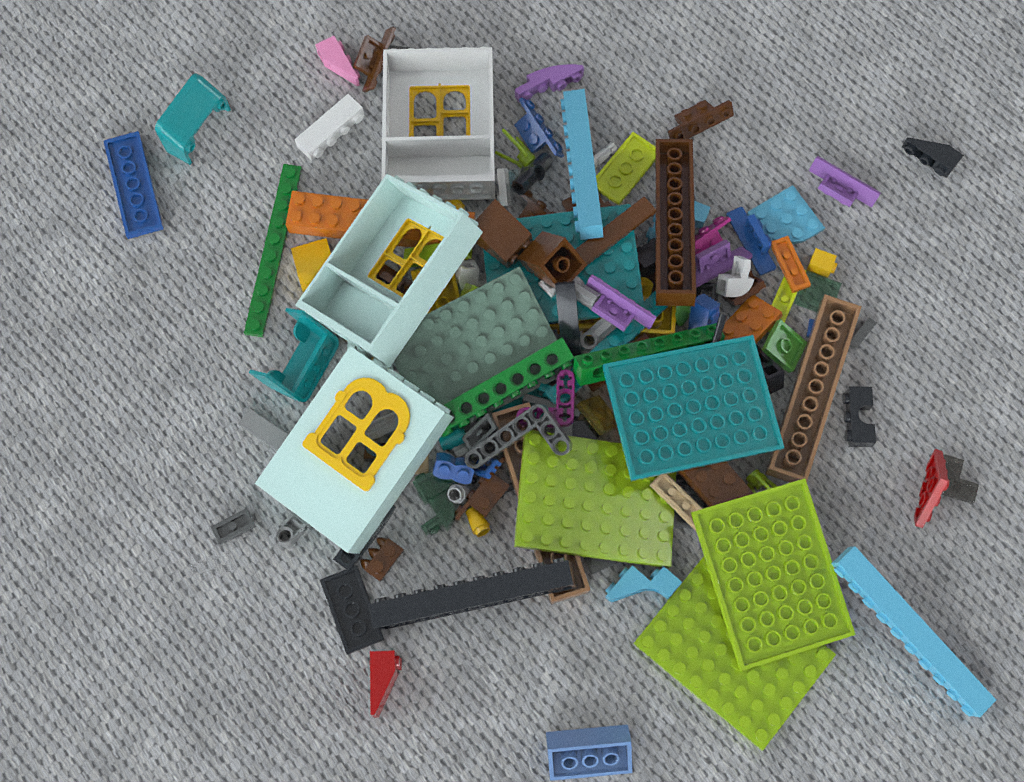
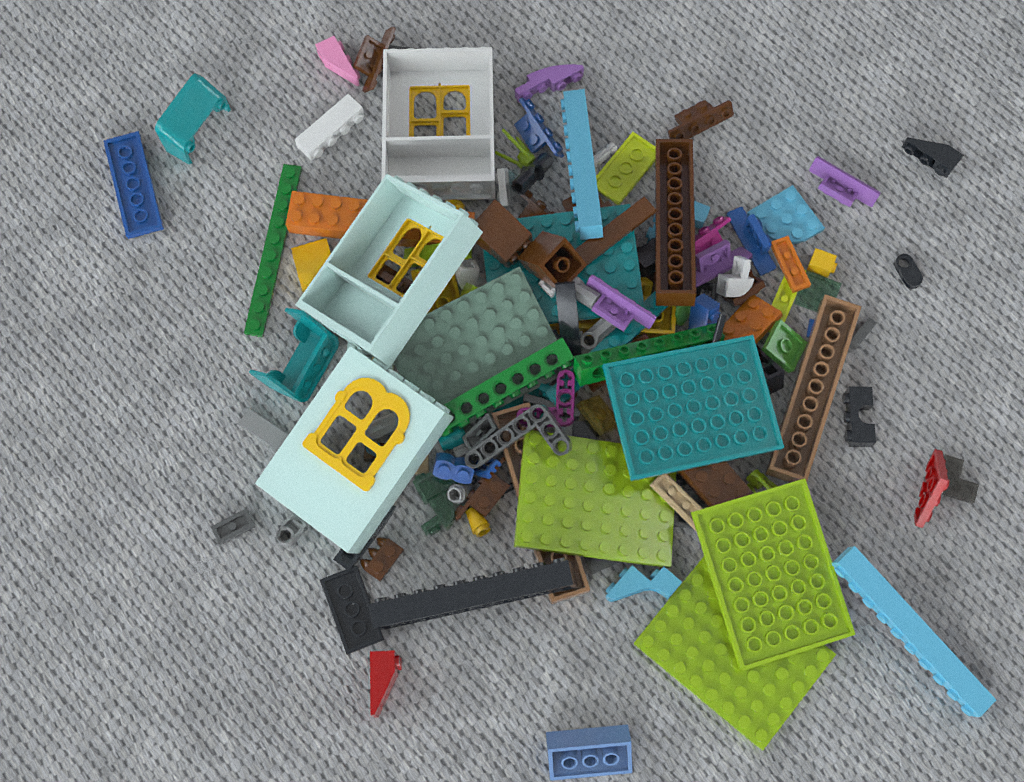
none -> black piece [894,253,923,289]

